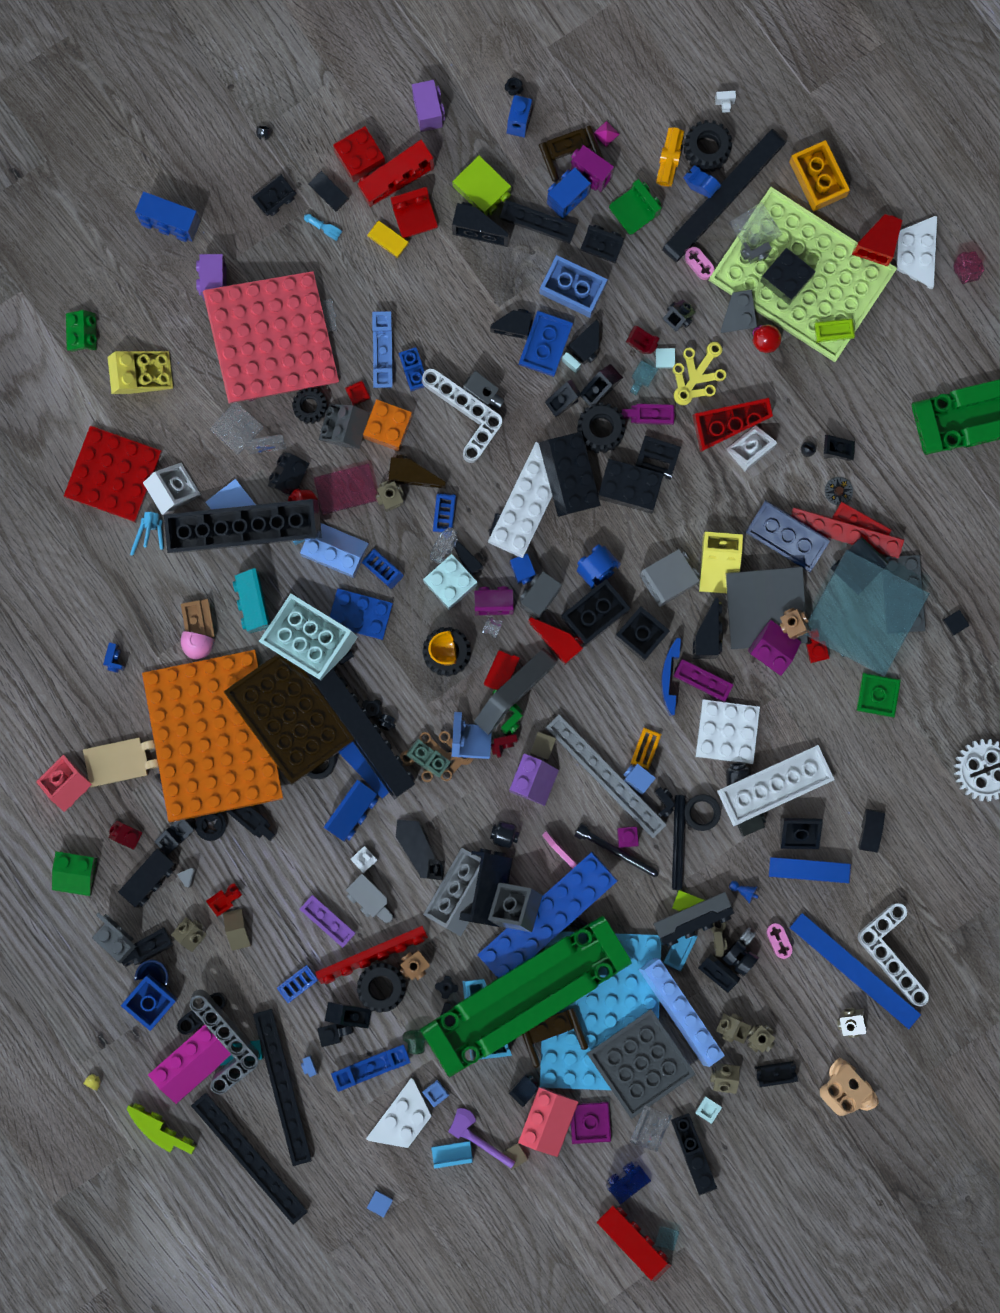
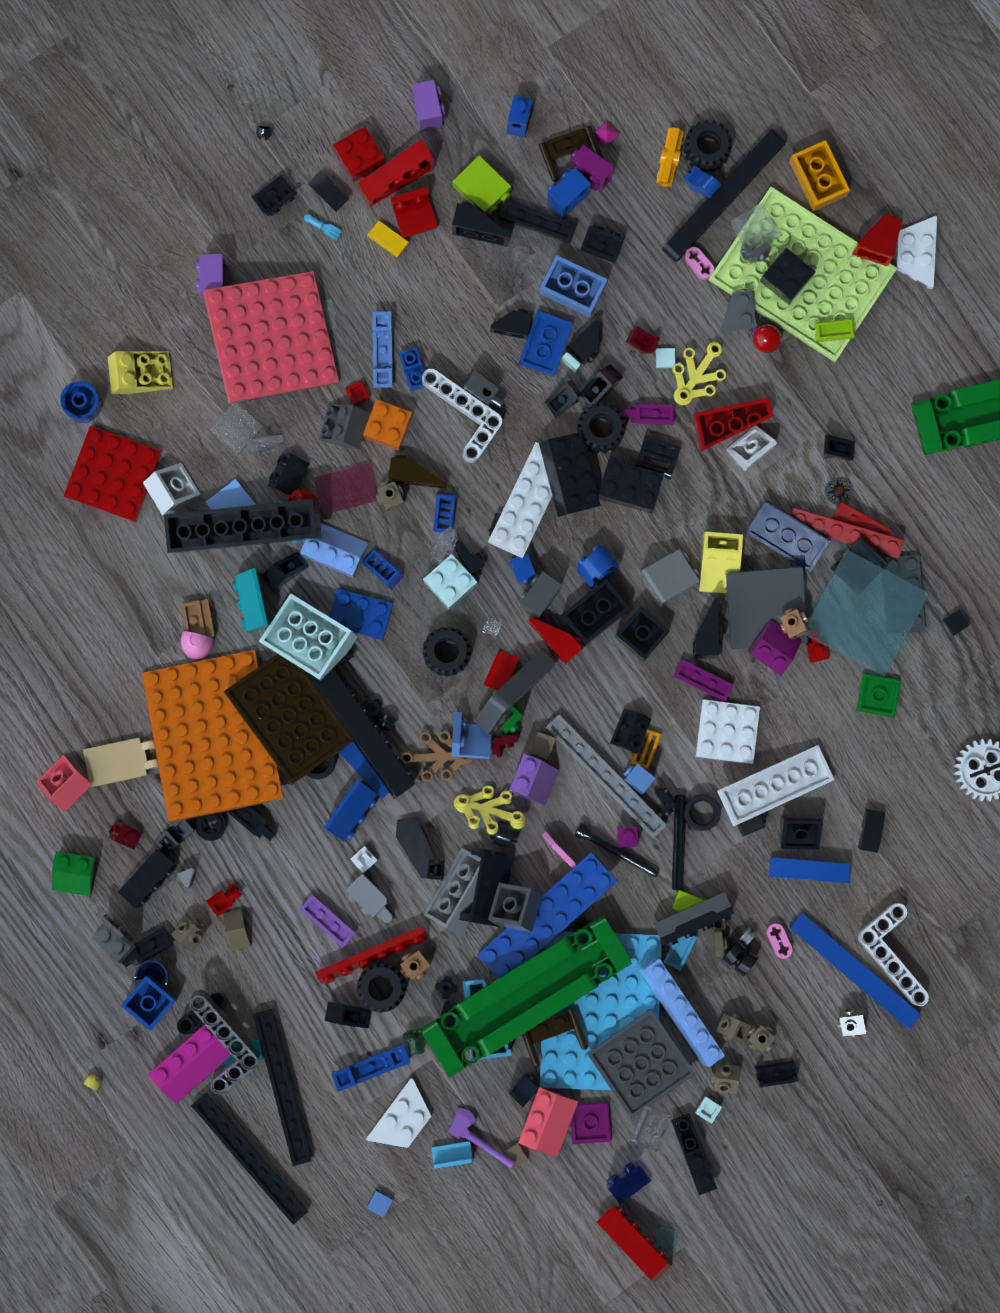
green bracket [66,310,97,352] -> none
blue bracket [103,642,125,673] -> none
lime slope [127,1103,197,1154] -> none
medium azure plant [130,512,164,555] -> none
blue brick [135,191,201,242] -> none
blue slope [277,964,319,1003] -> none
black tyre [292,388,327,424] -> none
medium blue plate [301,1055,318,1077] -> none
black plate [317,1024,353,1047] -> none
sand green slope [406,739,450,777] -> none
medium blue tile [422,1080,449,1107] -> none
light orange helmet [428,631,457,665] -> none
magenta slope [474,586,514,616] -> none
black plate [505,77,523,96] -> none
green bracket [609,179,662,235] -> none
clear light blue plate [630,361,658,395] -> none
blue slope [661,638,681,716] -> none
black brick [663,299,696,332] -> none
black plate [698,954,741,993] -> none
white tile [715,91,736,113] -> none
black head [726,763,751,786] -> none
blue piece [729,881,759,904] -> none
black hinge [800,441,816,457] -> none
light nougat piece [820,1058,879,1116] -> none
clear pink brick [953,251,985,284] -> none
none -> blue brick [60,381,102,423]
none -> black slope [262,551,309,590]
none -> light yellow plant [454,785,525,834]
none -> black bracket [610,708,651,754]

